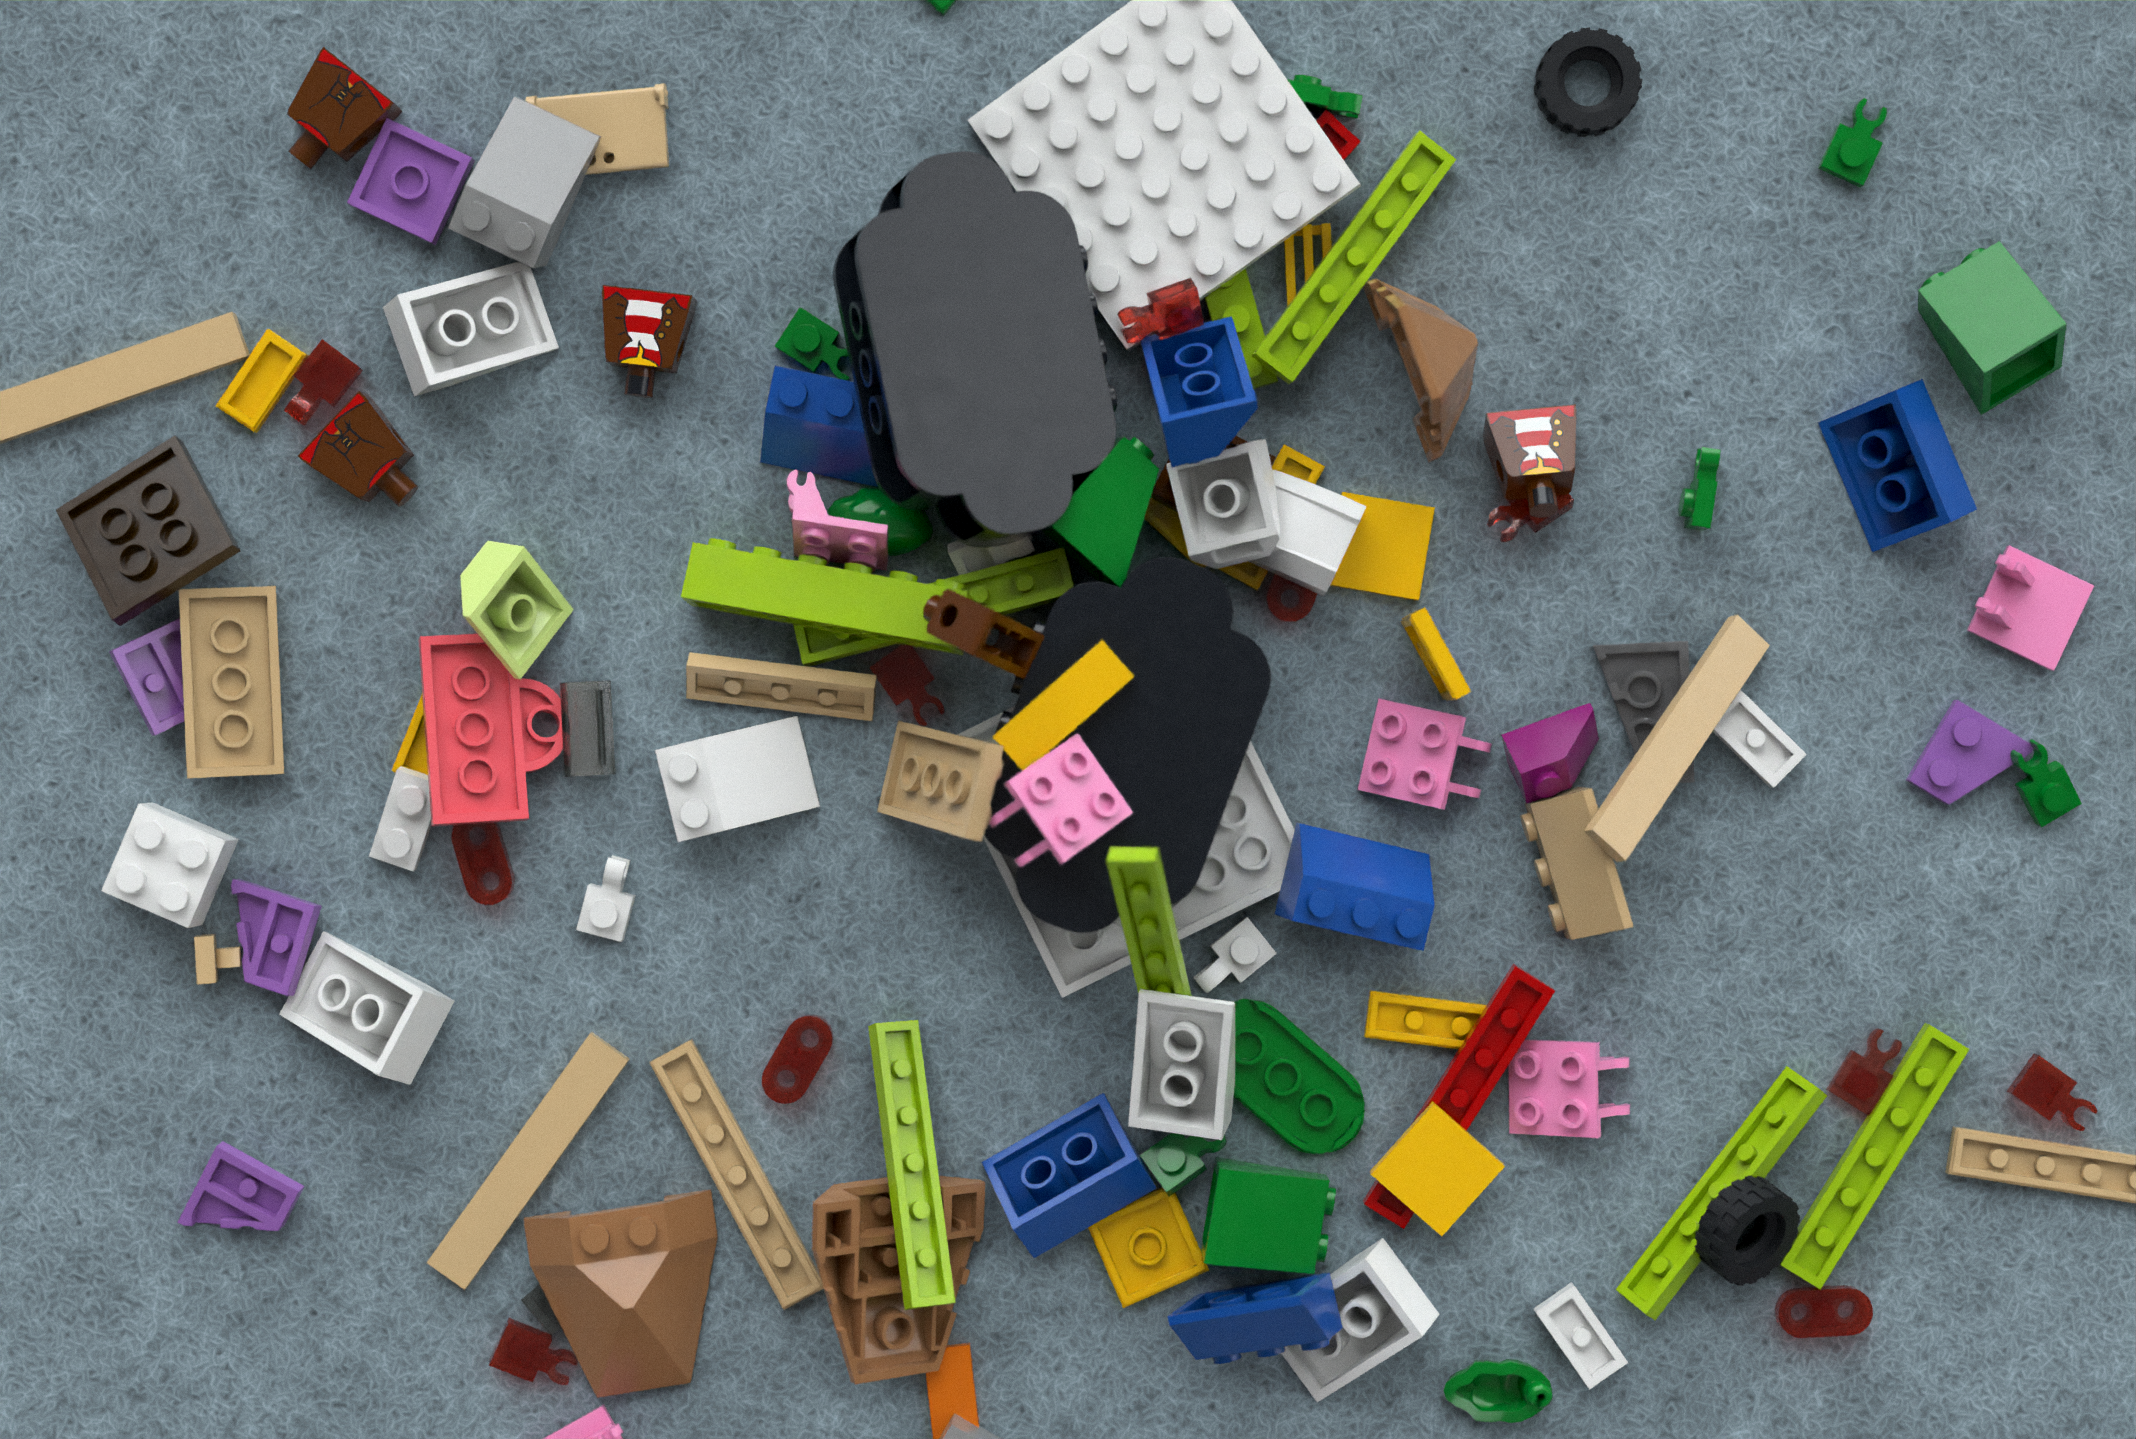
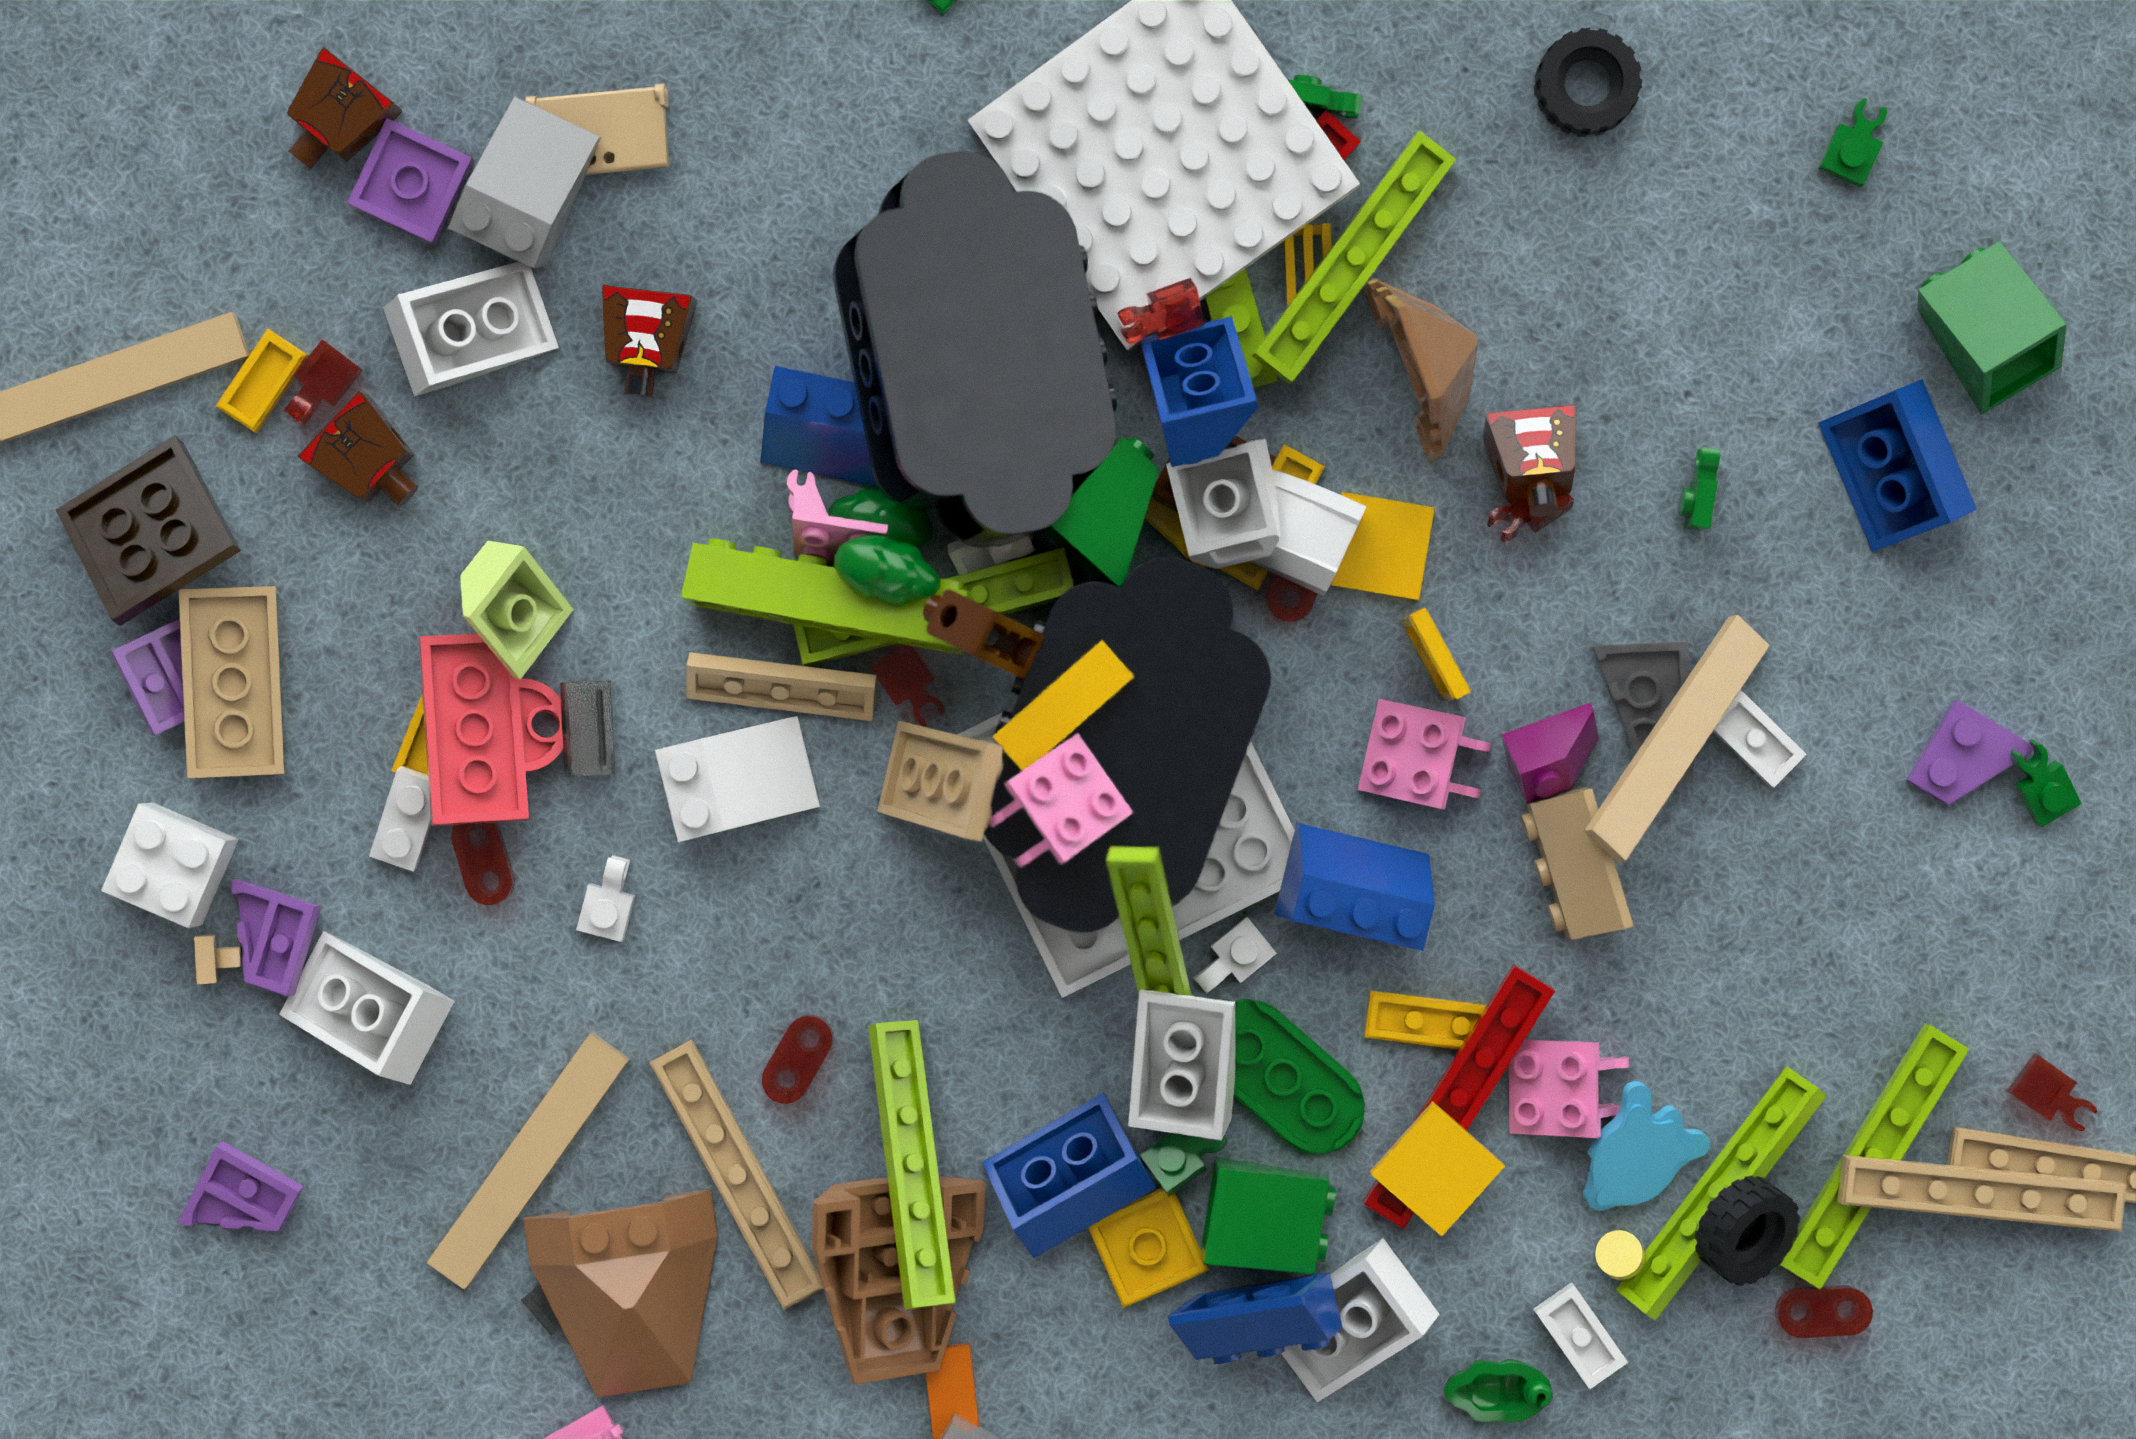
clear red plate [489,1317,578,1385] -> none
green plate [775,307,850,381] -> none
clear red plate [1826,1028,1902,1116] -> none
bright pink plate [1967,545,2094,671] -> none
none -> green arm [834,534,940,608]
none -> medium azure tile [1583,1081,1710,1211]
none -> light yellow tile [1595,1230,1645,1280]
none -> tan tile [1837,1155,2127,1232]

